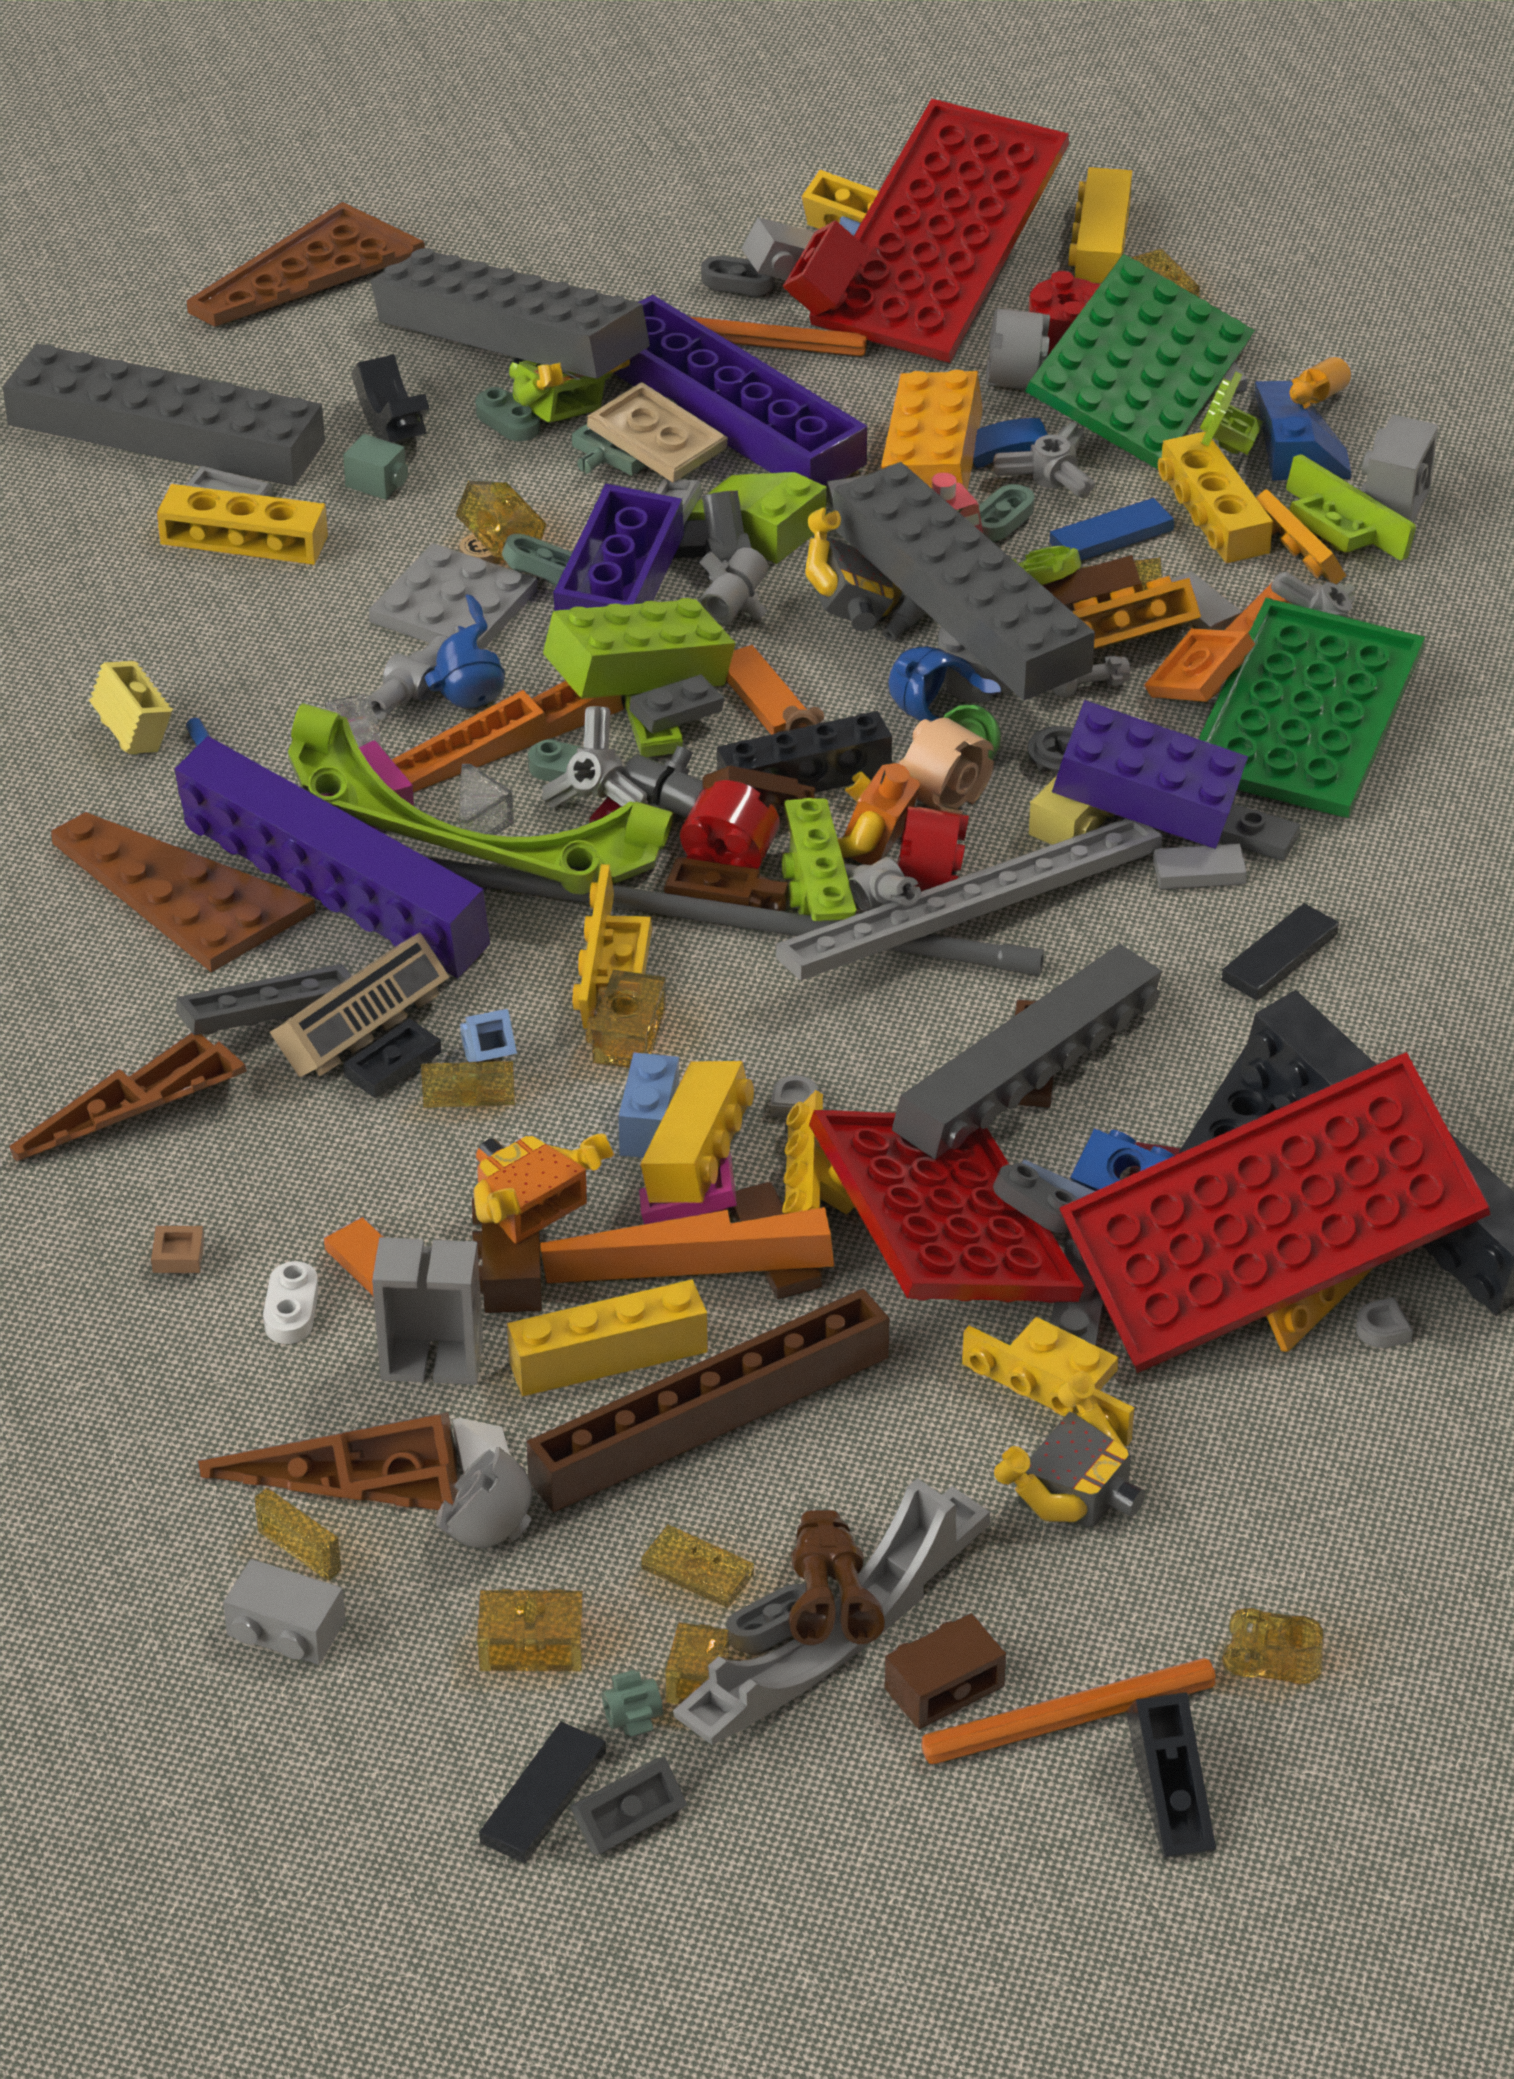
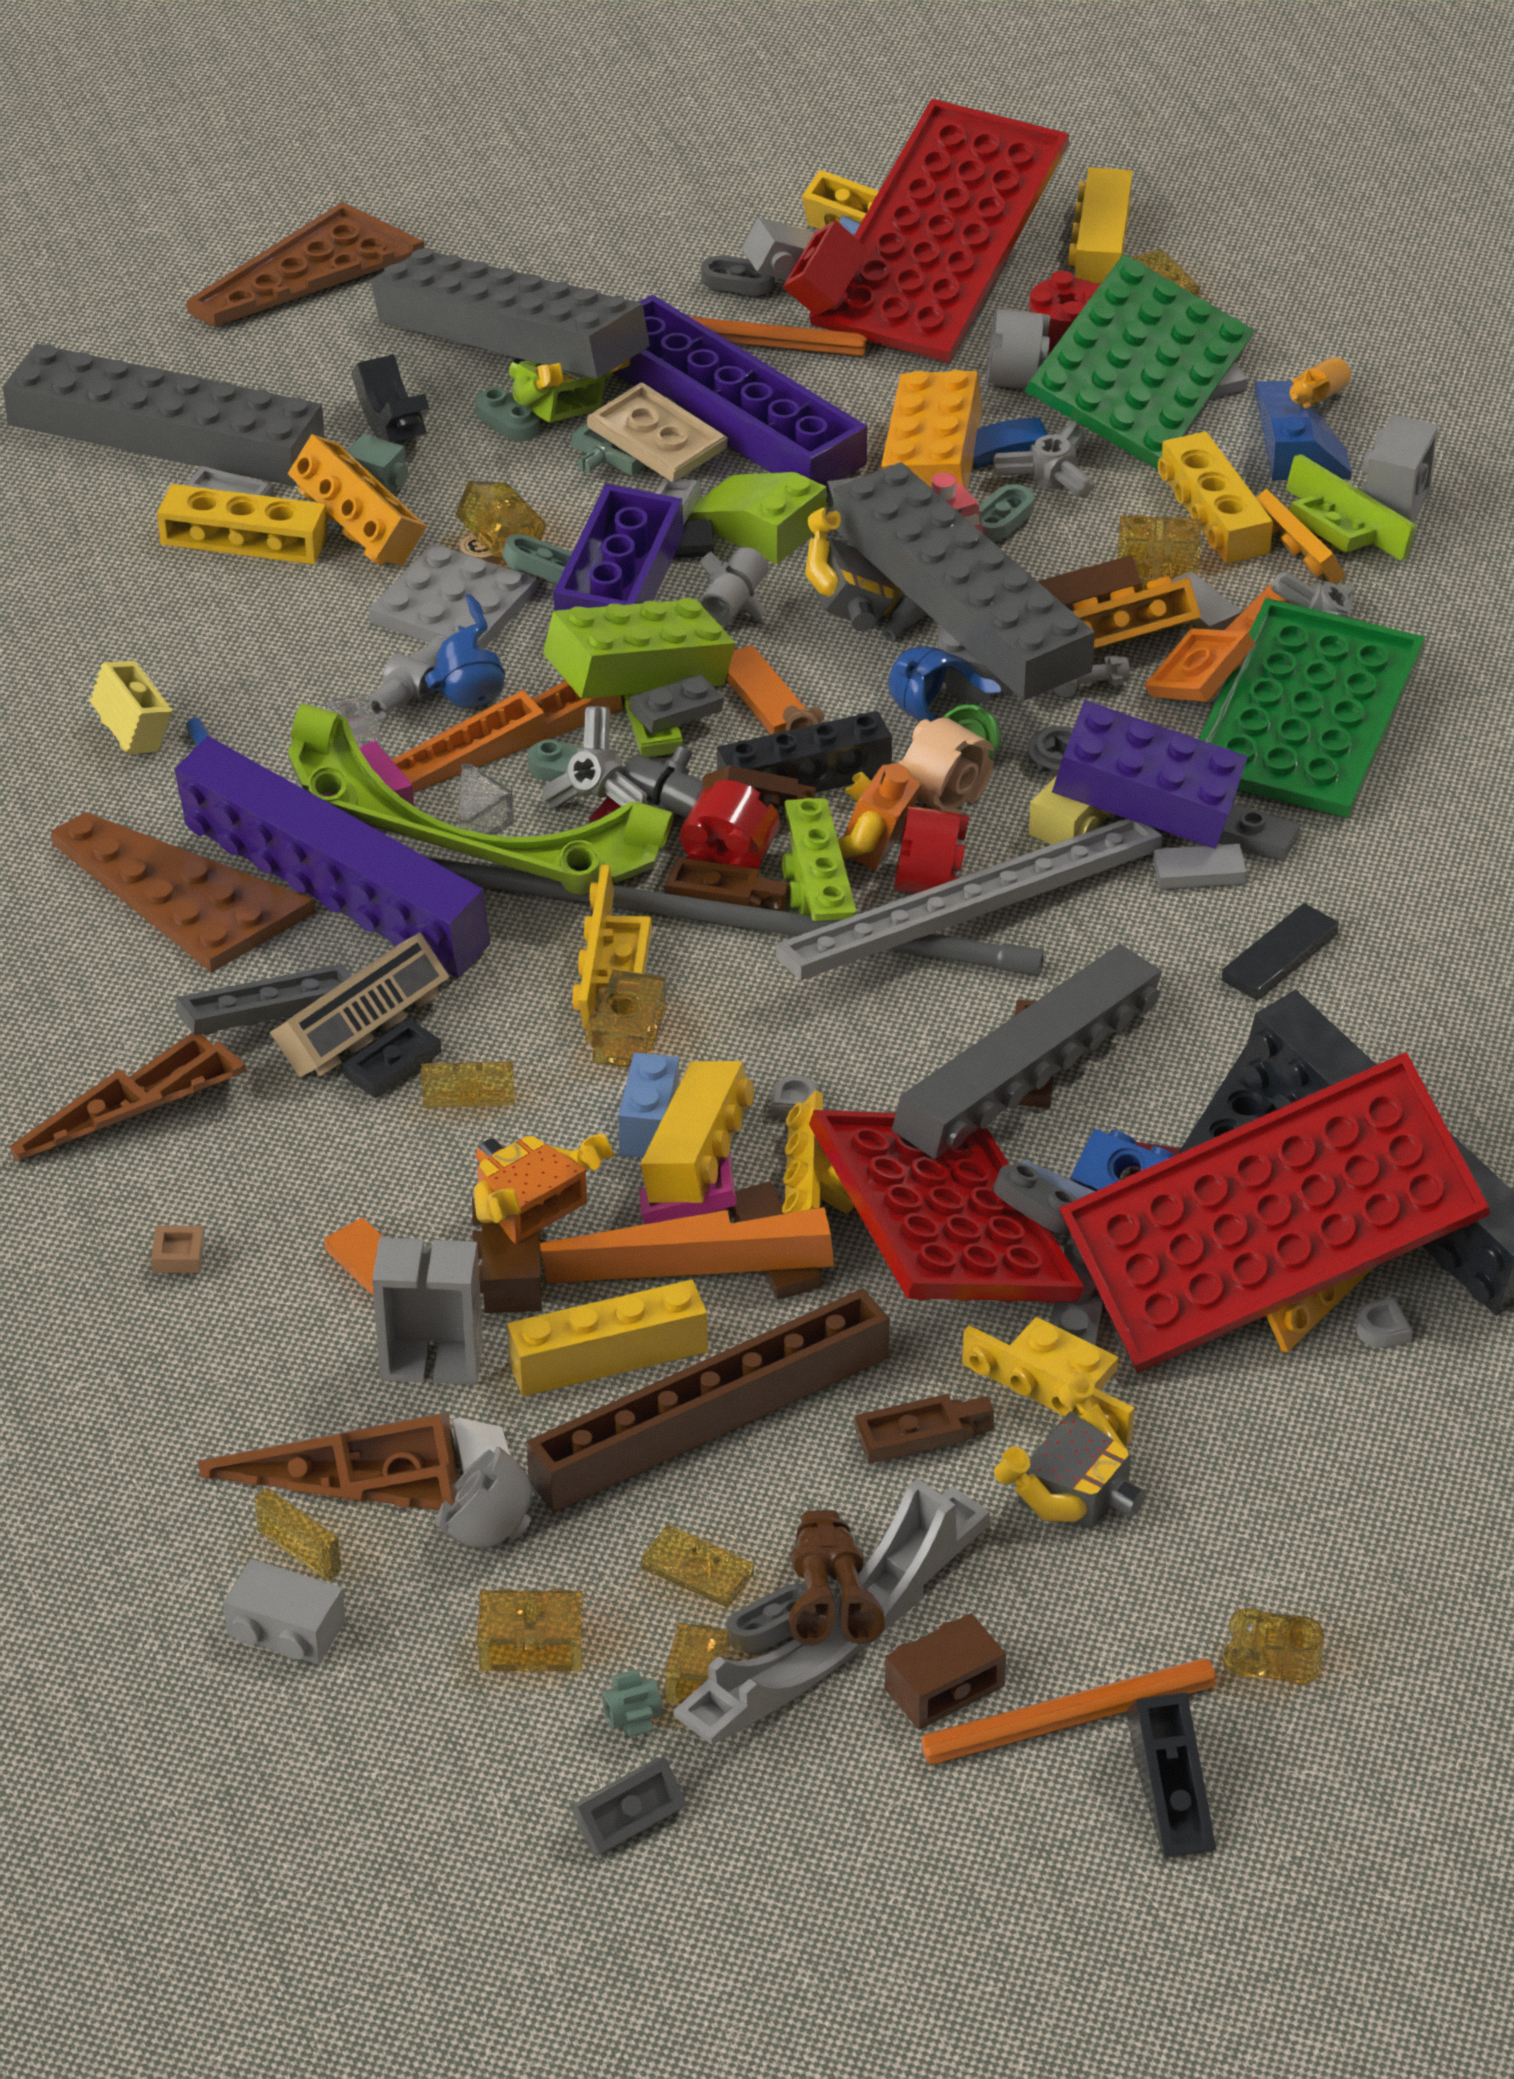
white plate [263,1261,319,1344] -> none
light blue leg [460,1009,517,1063] -> none
black tile [479,1721,606,1864] -> none
dark grey piece [702,490,751,562] -> none
light grey pin [844,857,921,911] -> none
lime tile [1012,545,1081,585] -> none
blue tile [1049,498,1174,561] -> none
lime bracket [1199,371,1263,455] -> none
none -> light orange brick [288,434,427,567]
none -> reddish brown hinge [854,1394,994,1464]
none -> clear yellow brick [1117,515,1201,581]

